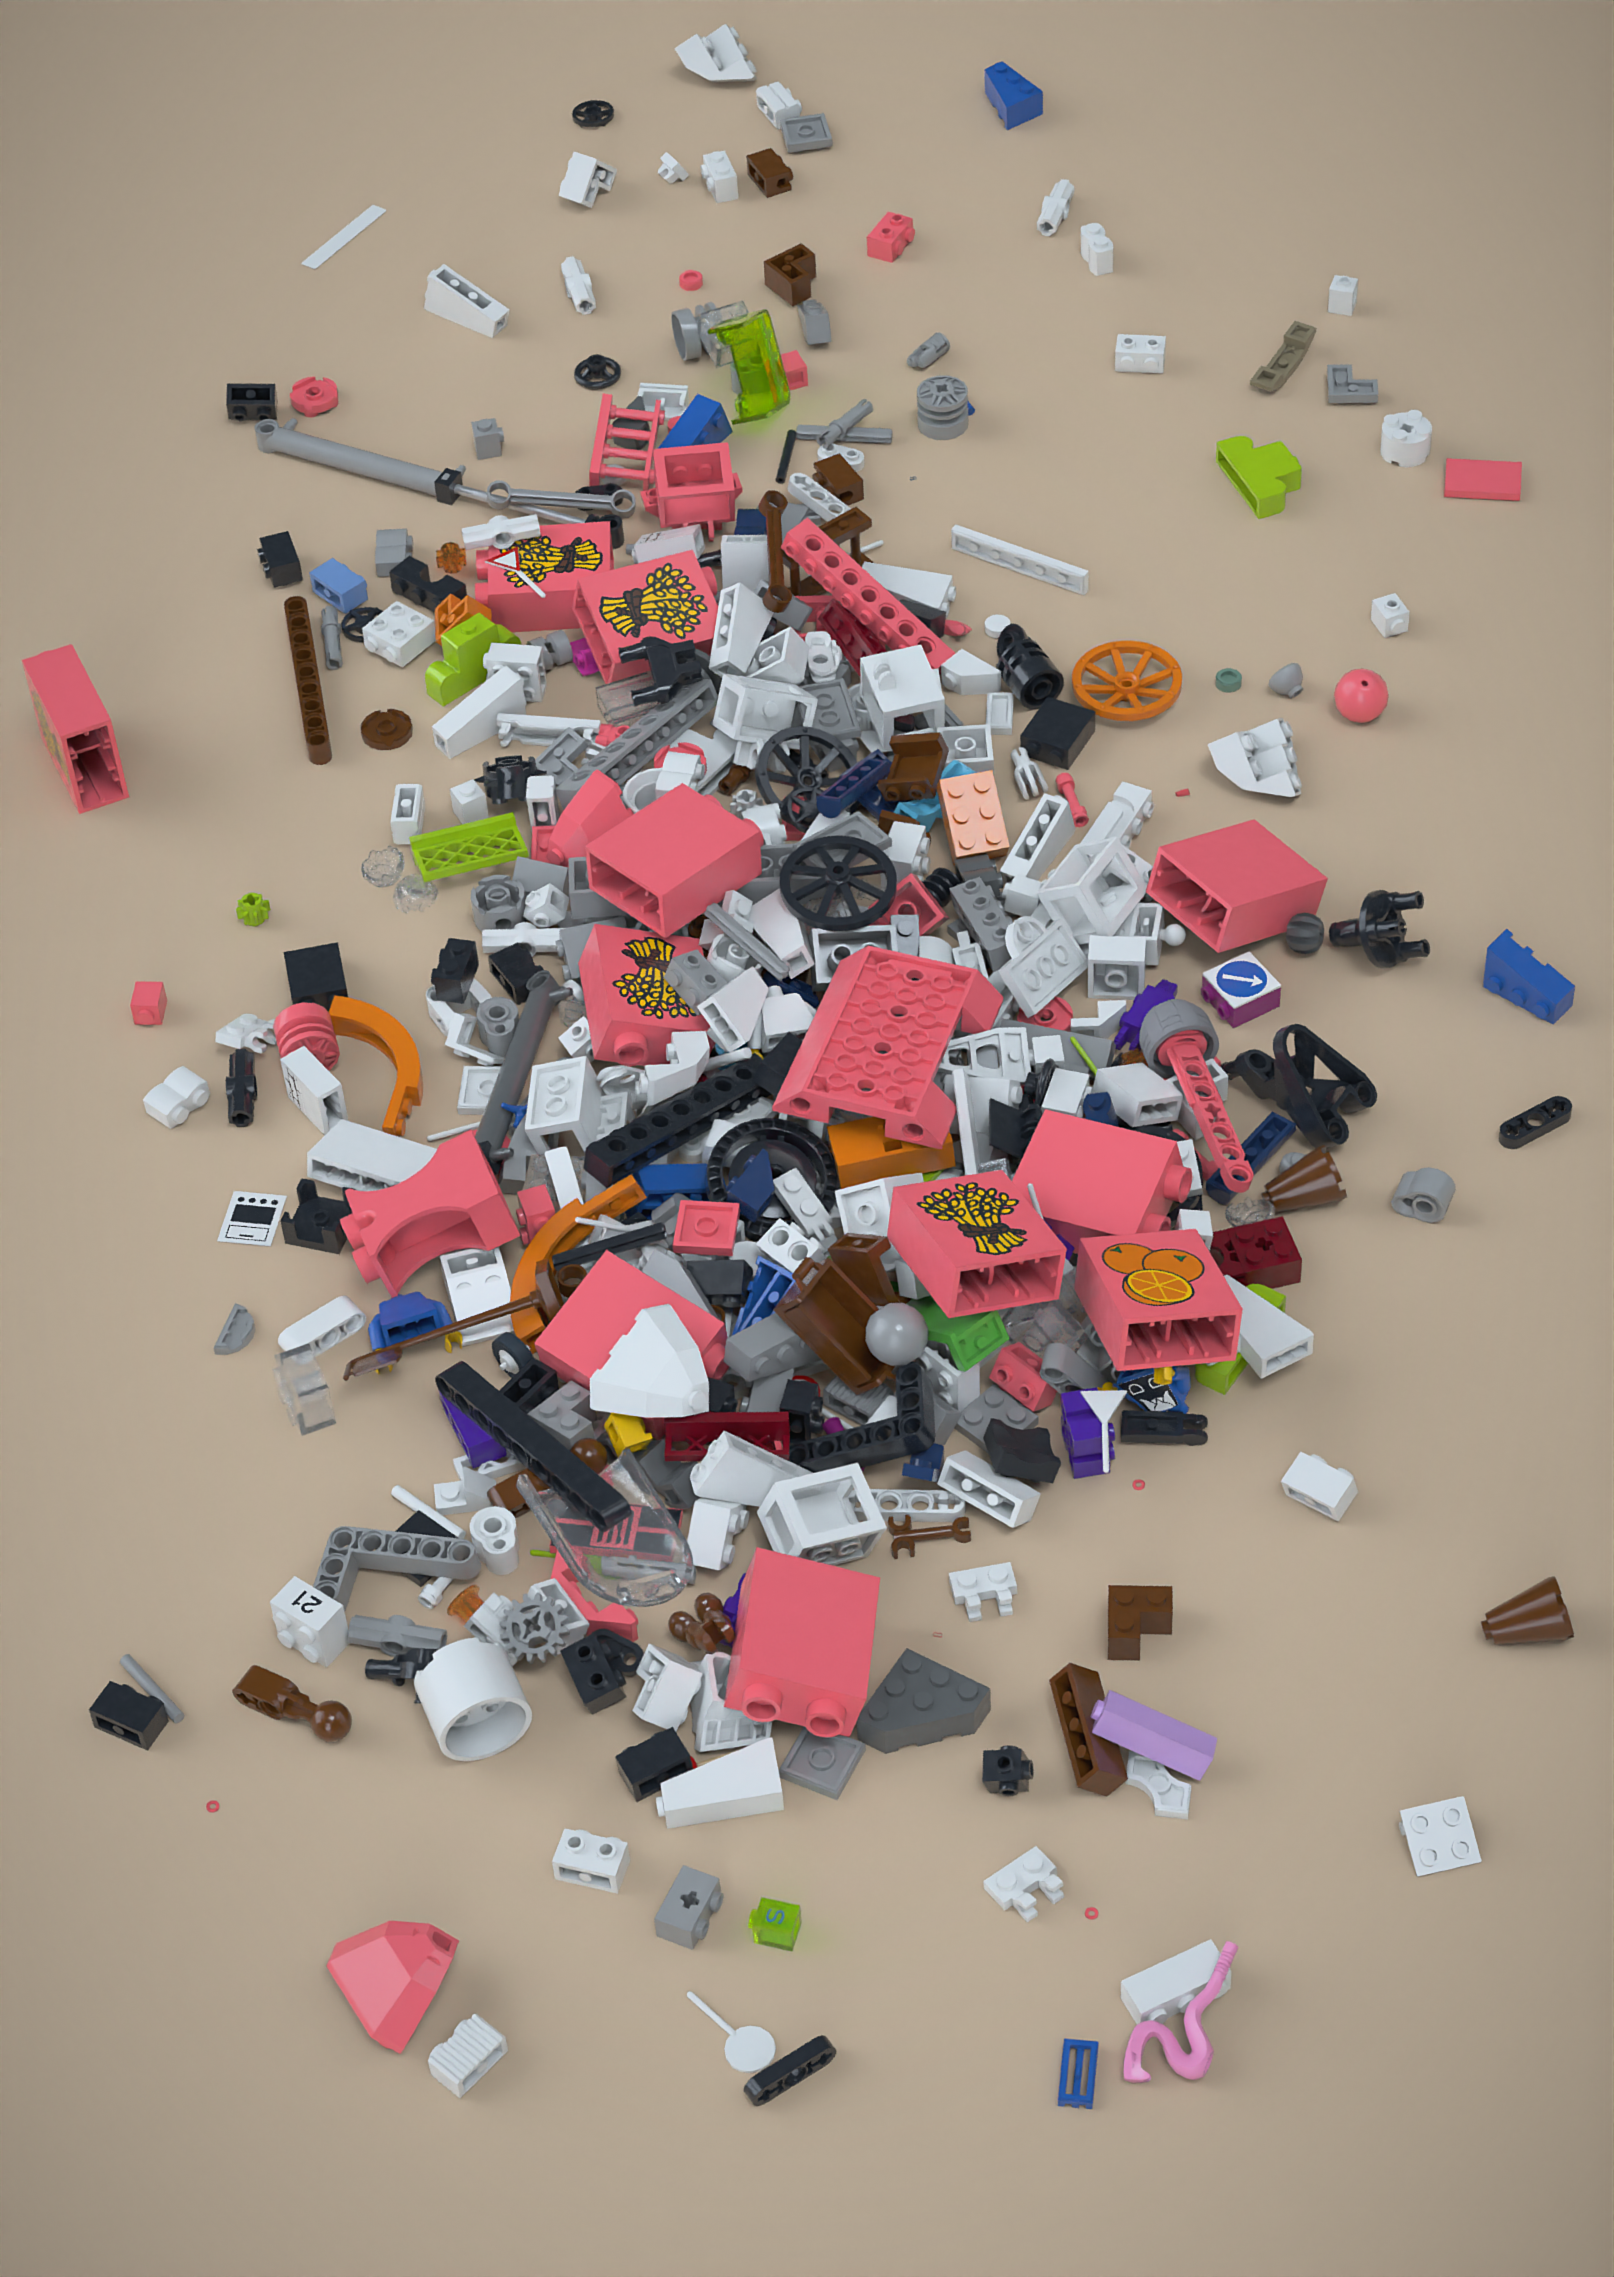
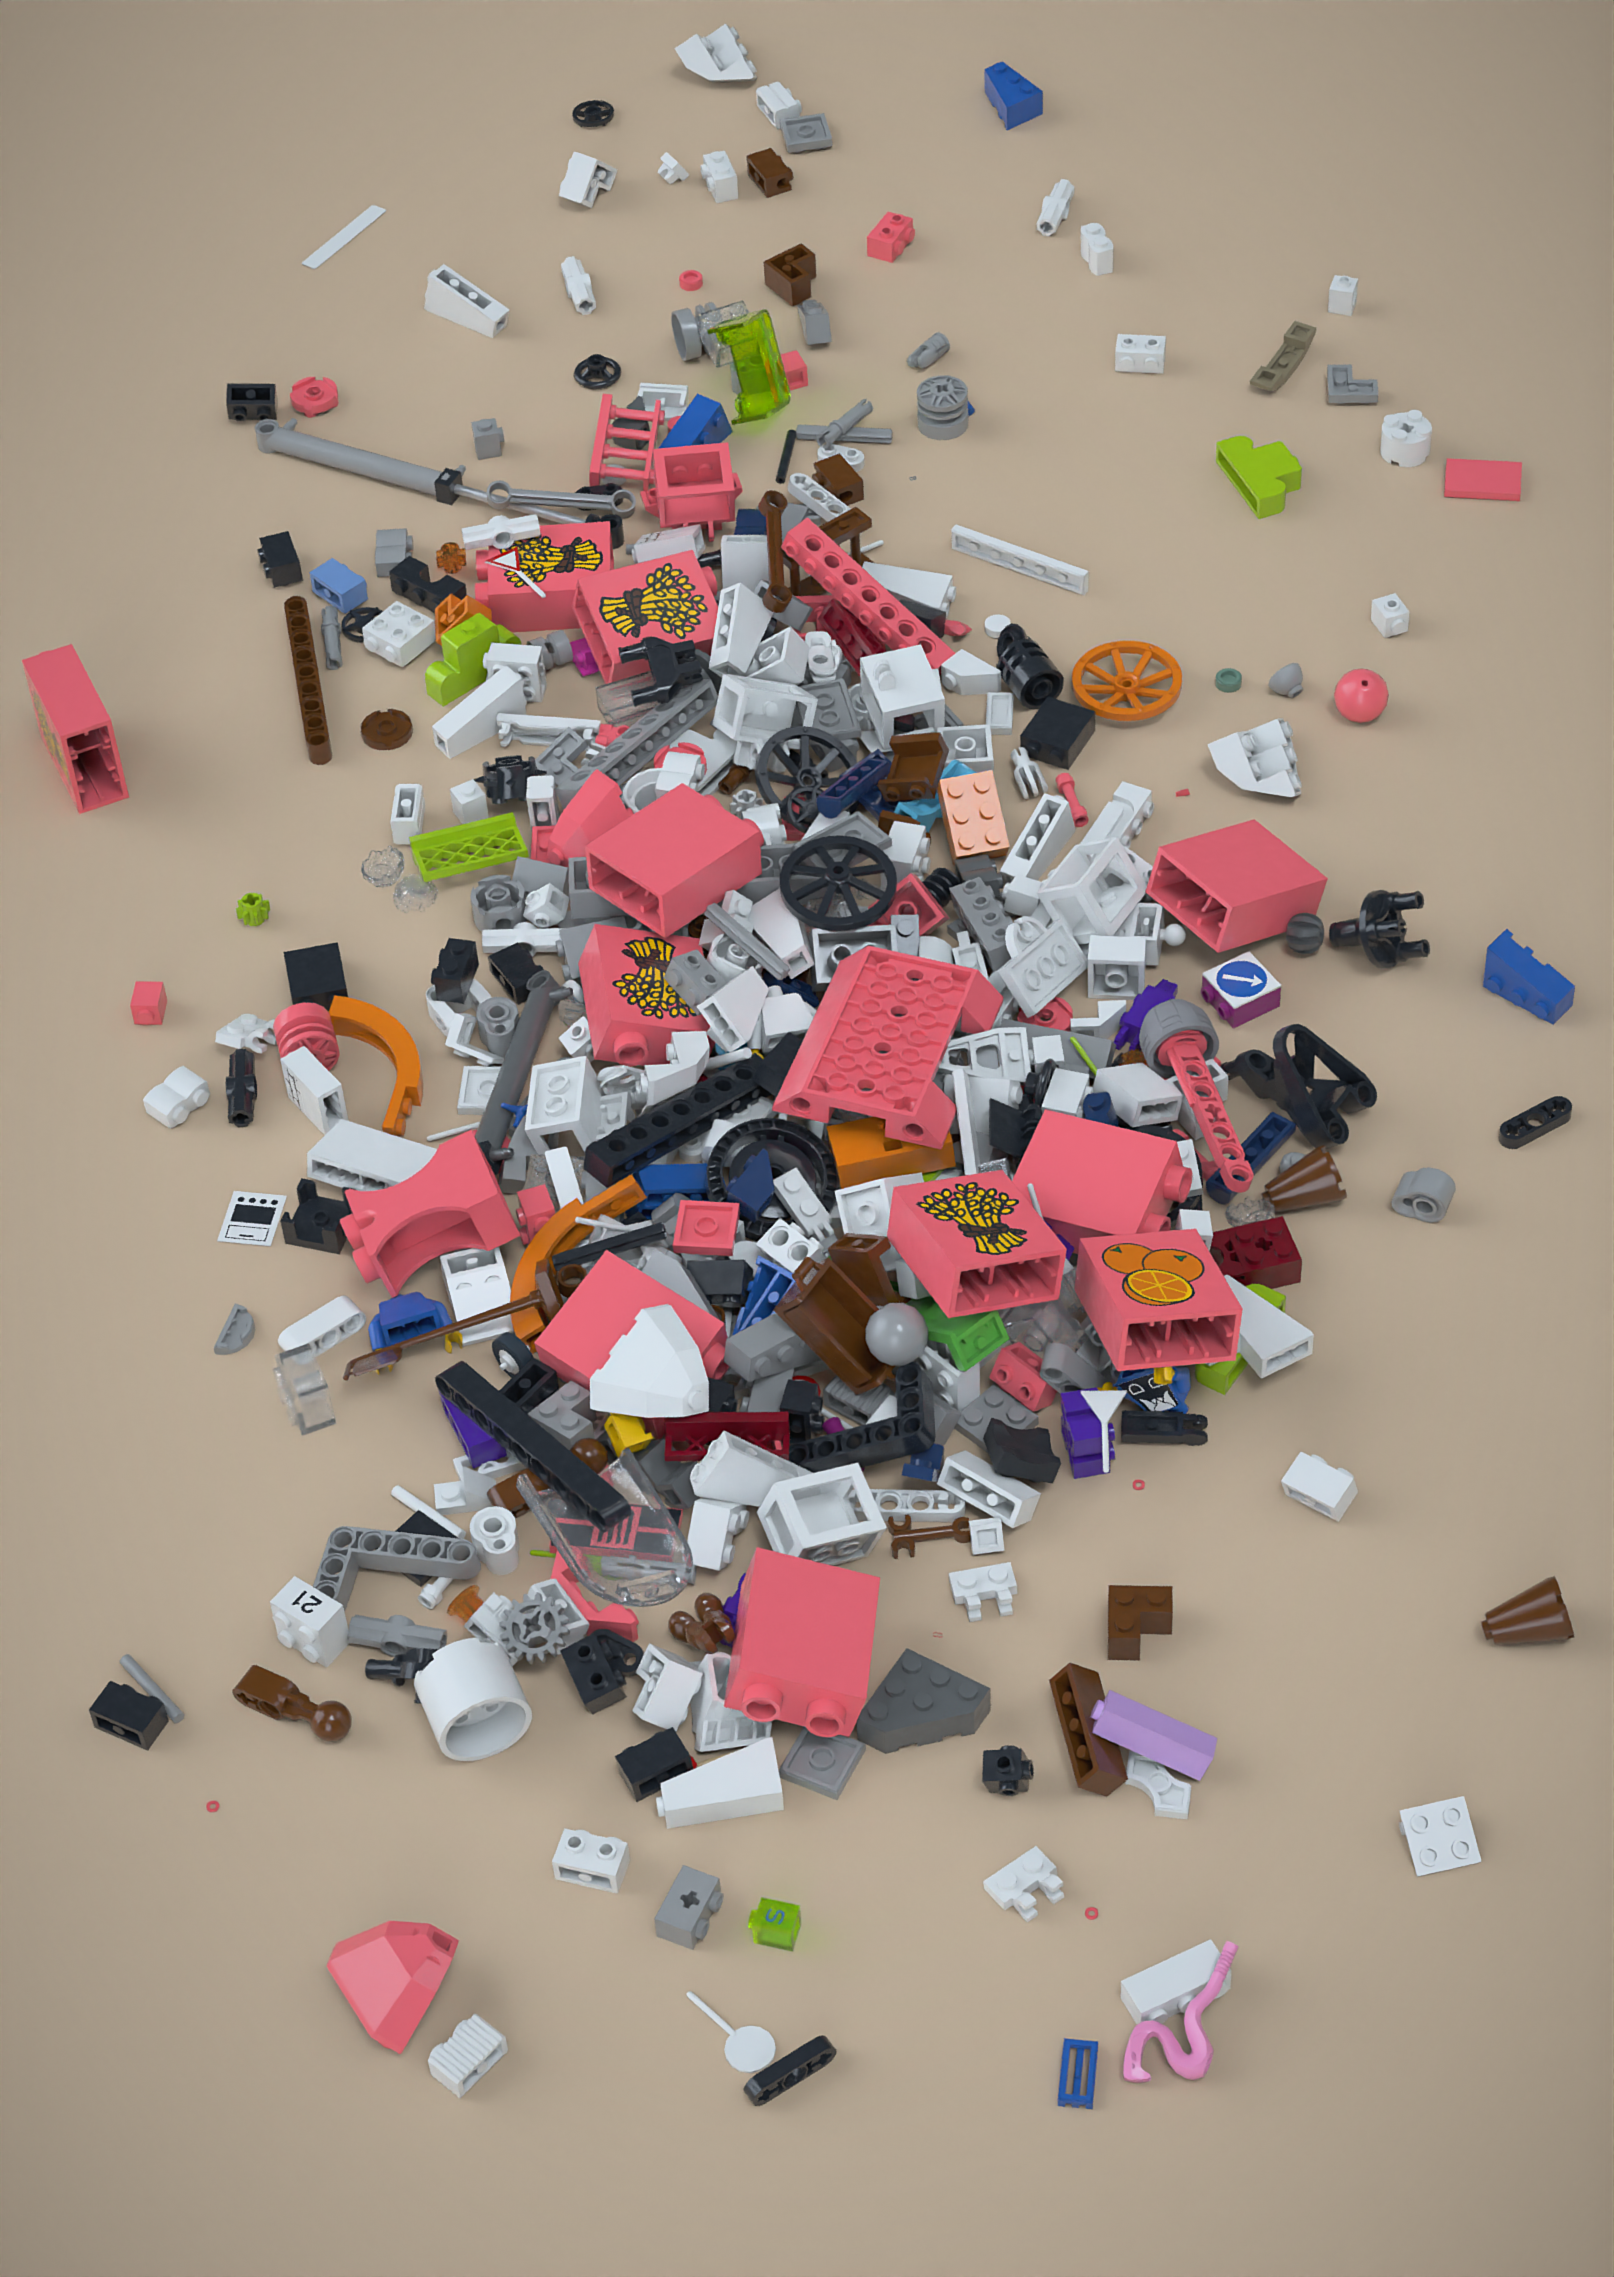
none -> white tile [969,1517,1004,1555]

